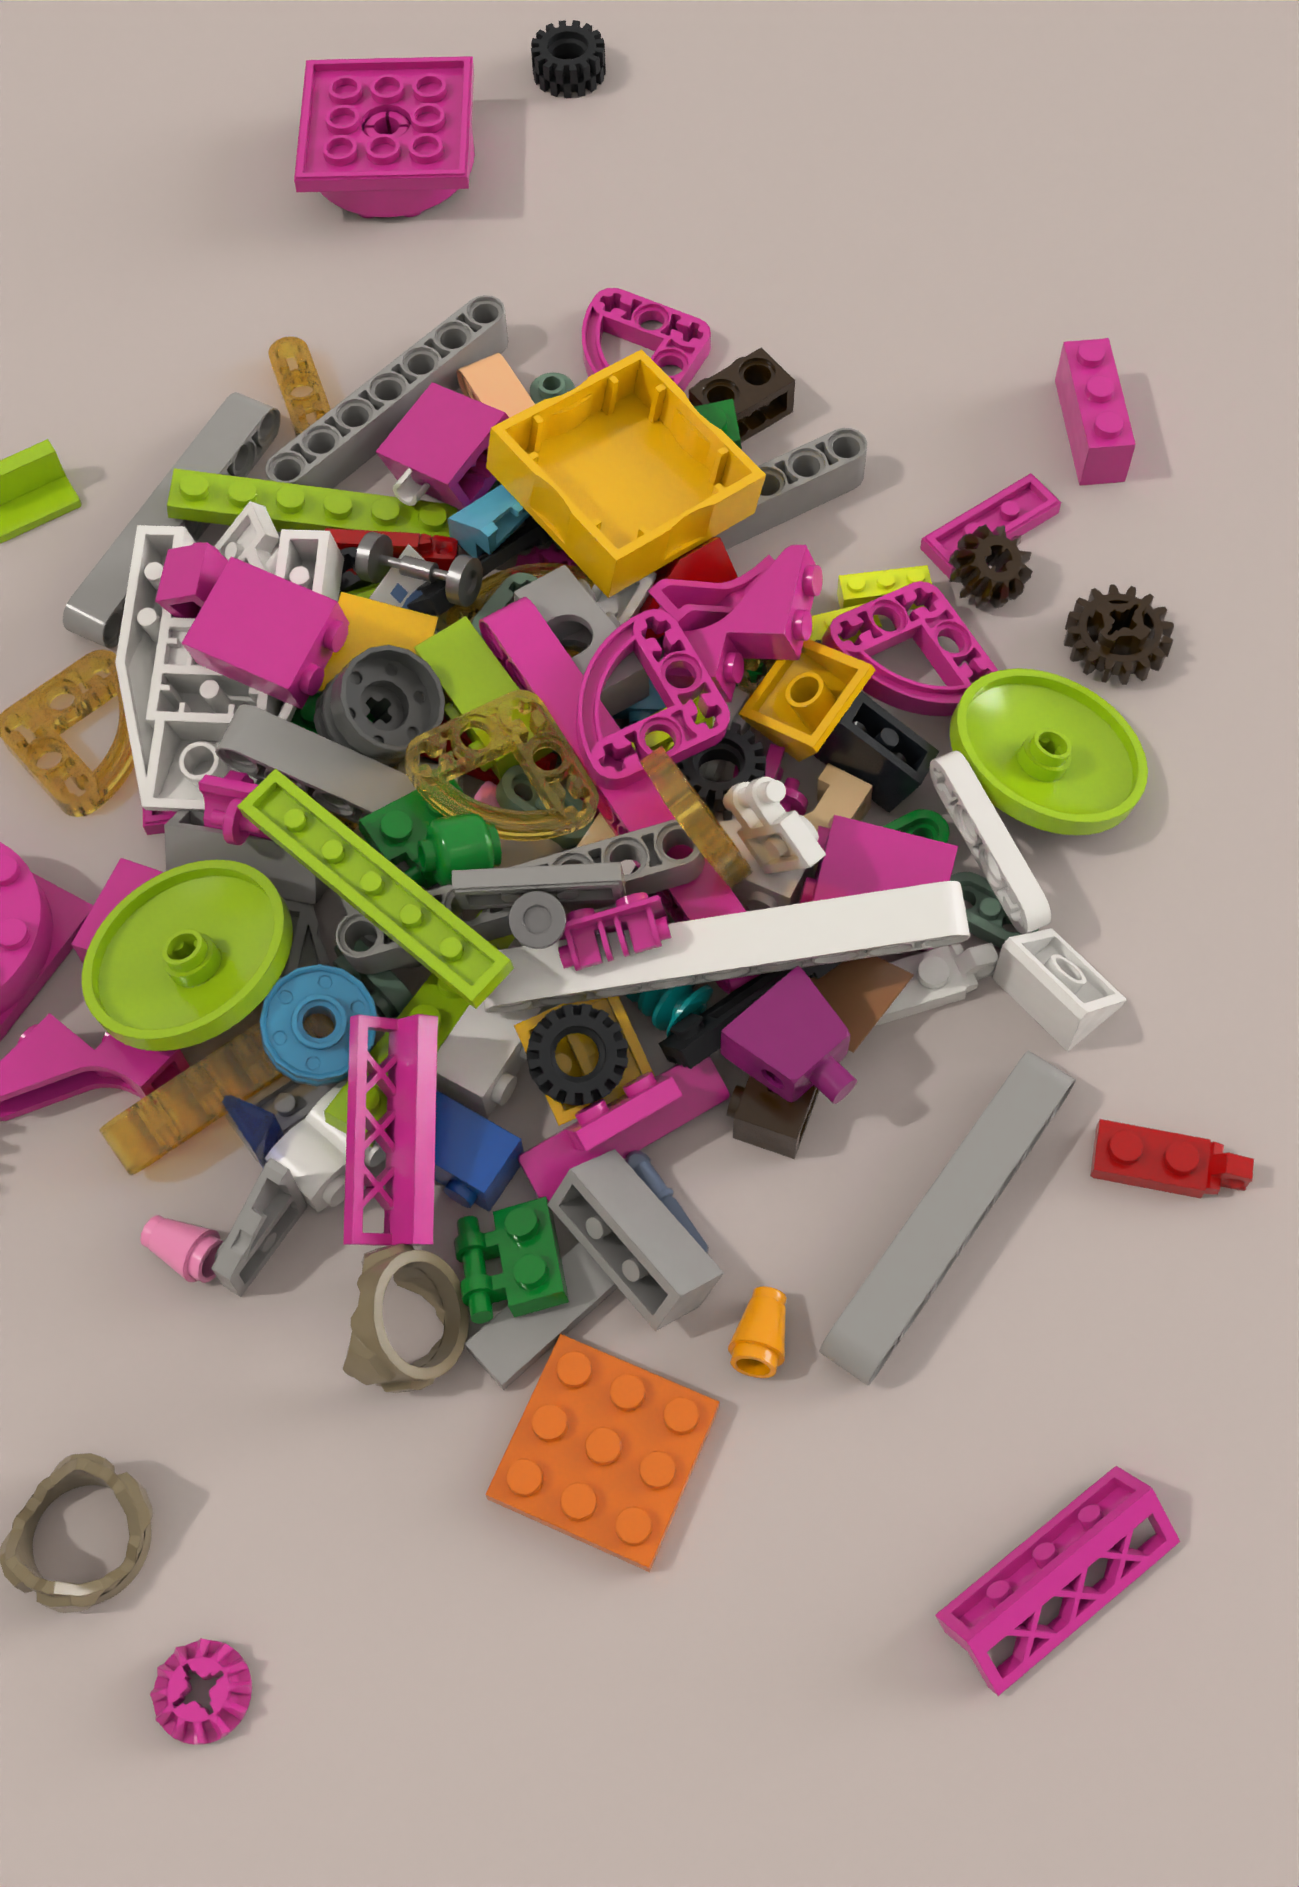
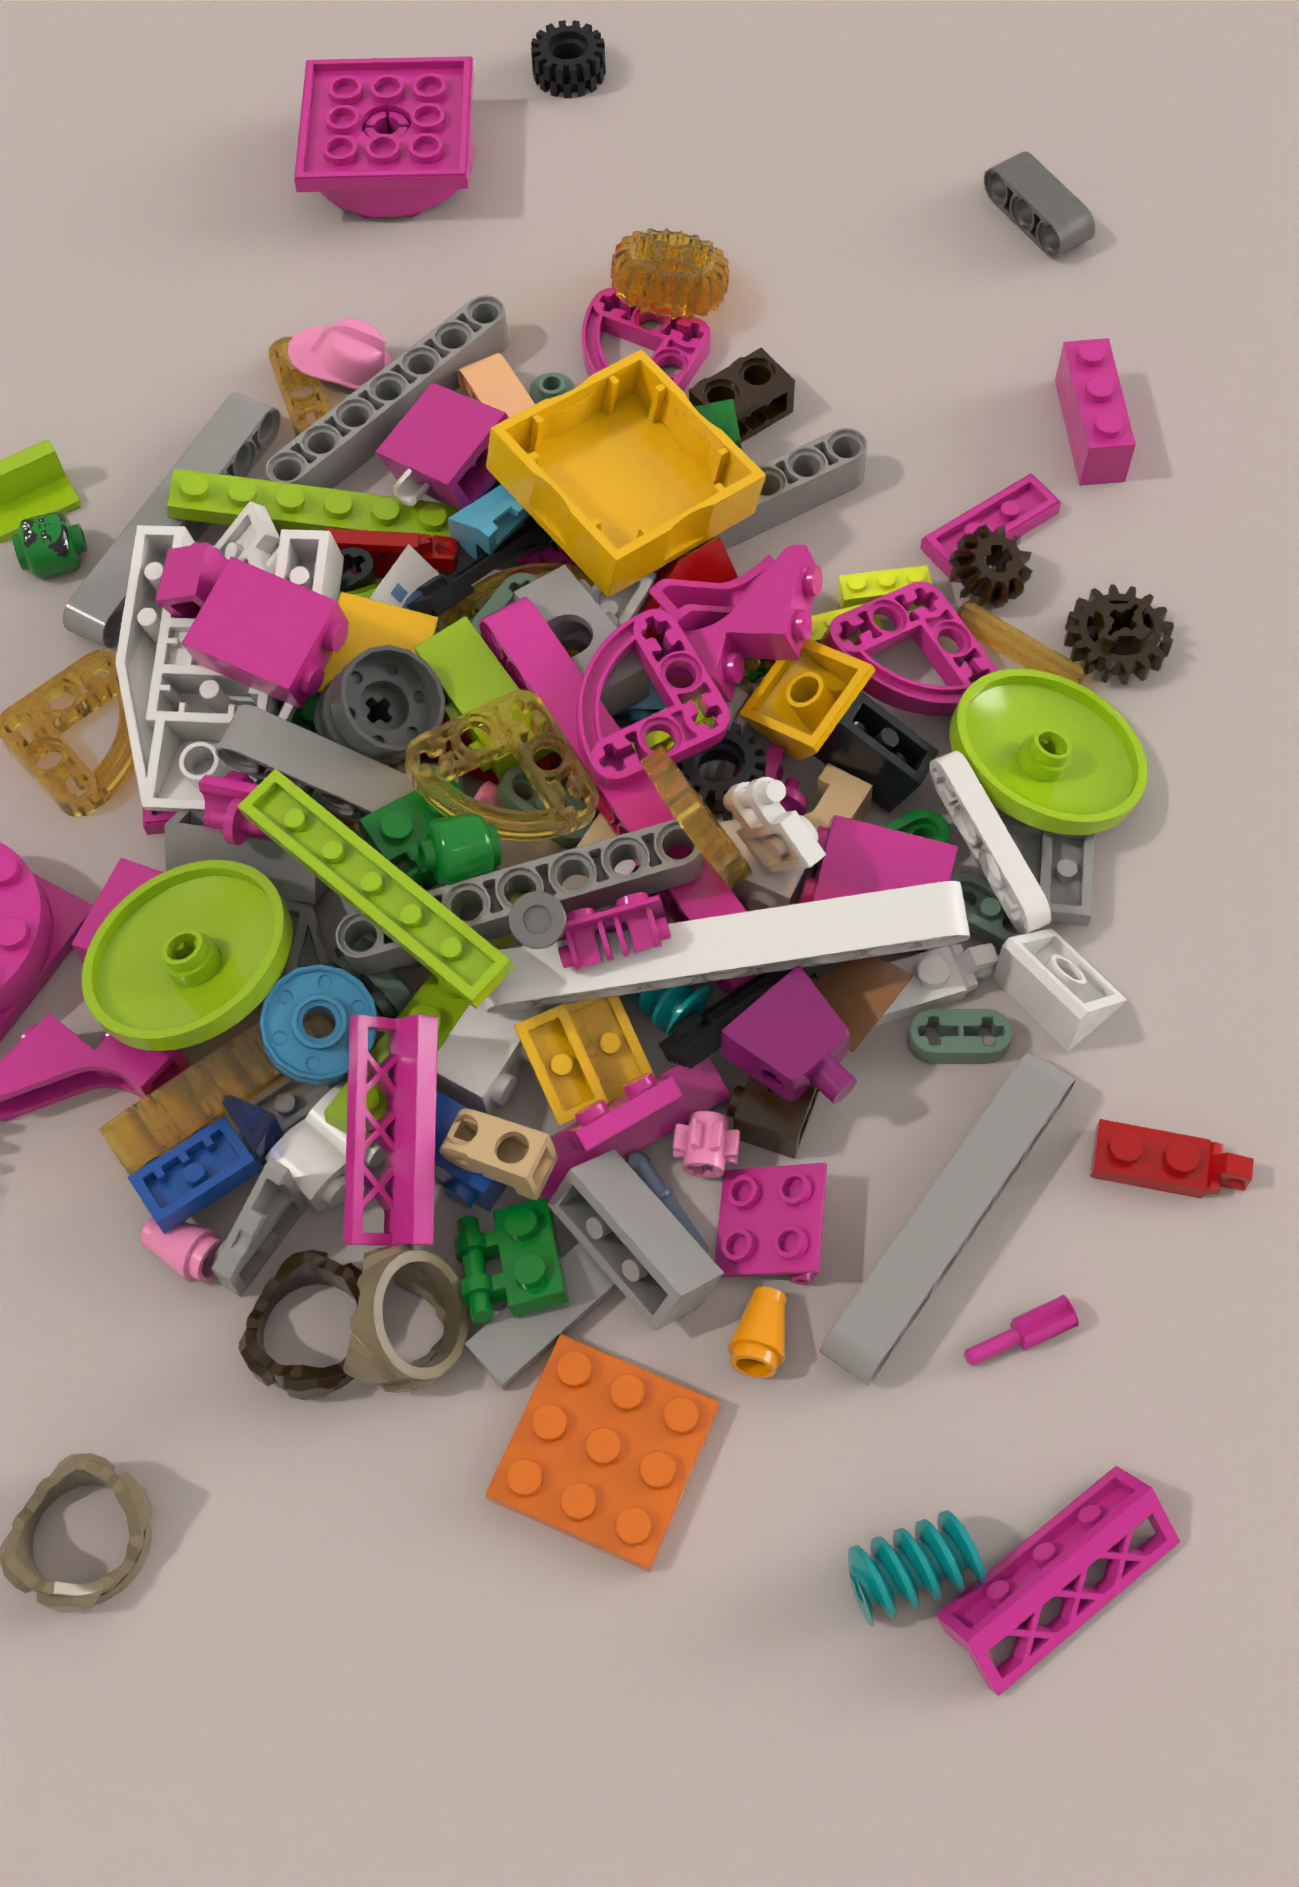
dark pink gear [150,1638,252,1745] -> none
flat silver wheel [355,532,483,607] -> none
light grey tile [452,862,626,910] -> none
black tyre [526,1004,628,1105] -> none
none -> green head [12,512,88,579]
none -> blue bracket [128,1115,261,1234]
none -> dark brown piece [238,1250,362,1400]
none -> bright pink piece [287,318,392,390]
none -> tan leg [439,1109,559,1201]
none -> clear yellow gear [610,228,729,320]
none -> bright pink gear [672,1111,740,1178]
none -> dark pink hinge [714,1163,827,1285]
none -> teal piece [848,1510,987,1626]
none -> sand green beam [907,1009,1013,1064]
none -> clear yellow axle [957,601,1086,684]
none -> dark pink axle [964,1294,1079,1366]
none -> flat silver beam [984,151,1095,258]
none -> light grey wing [1000,816,1095,926]

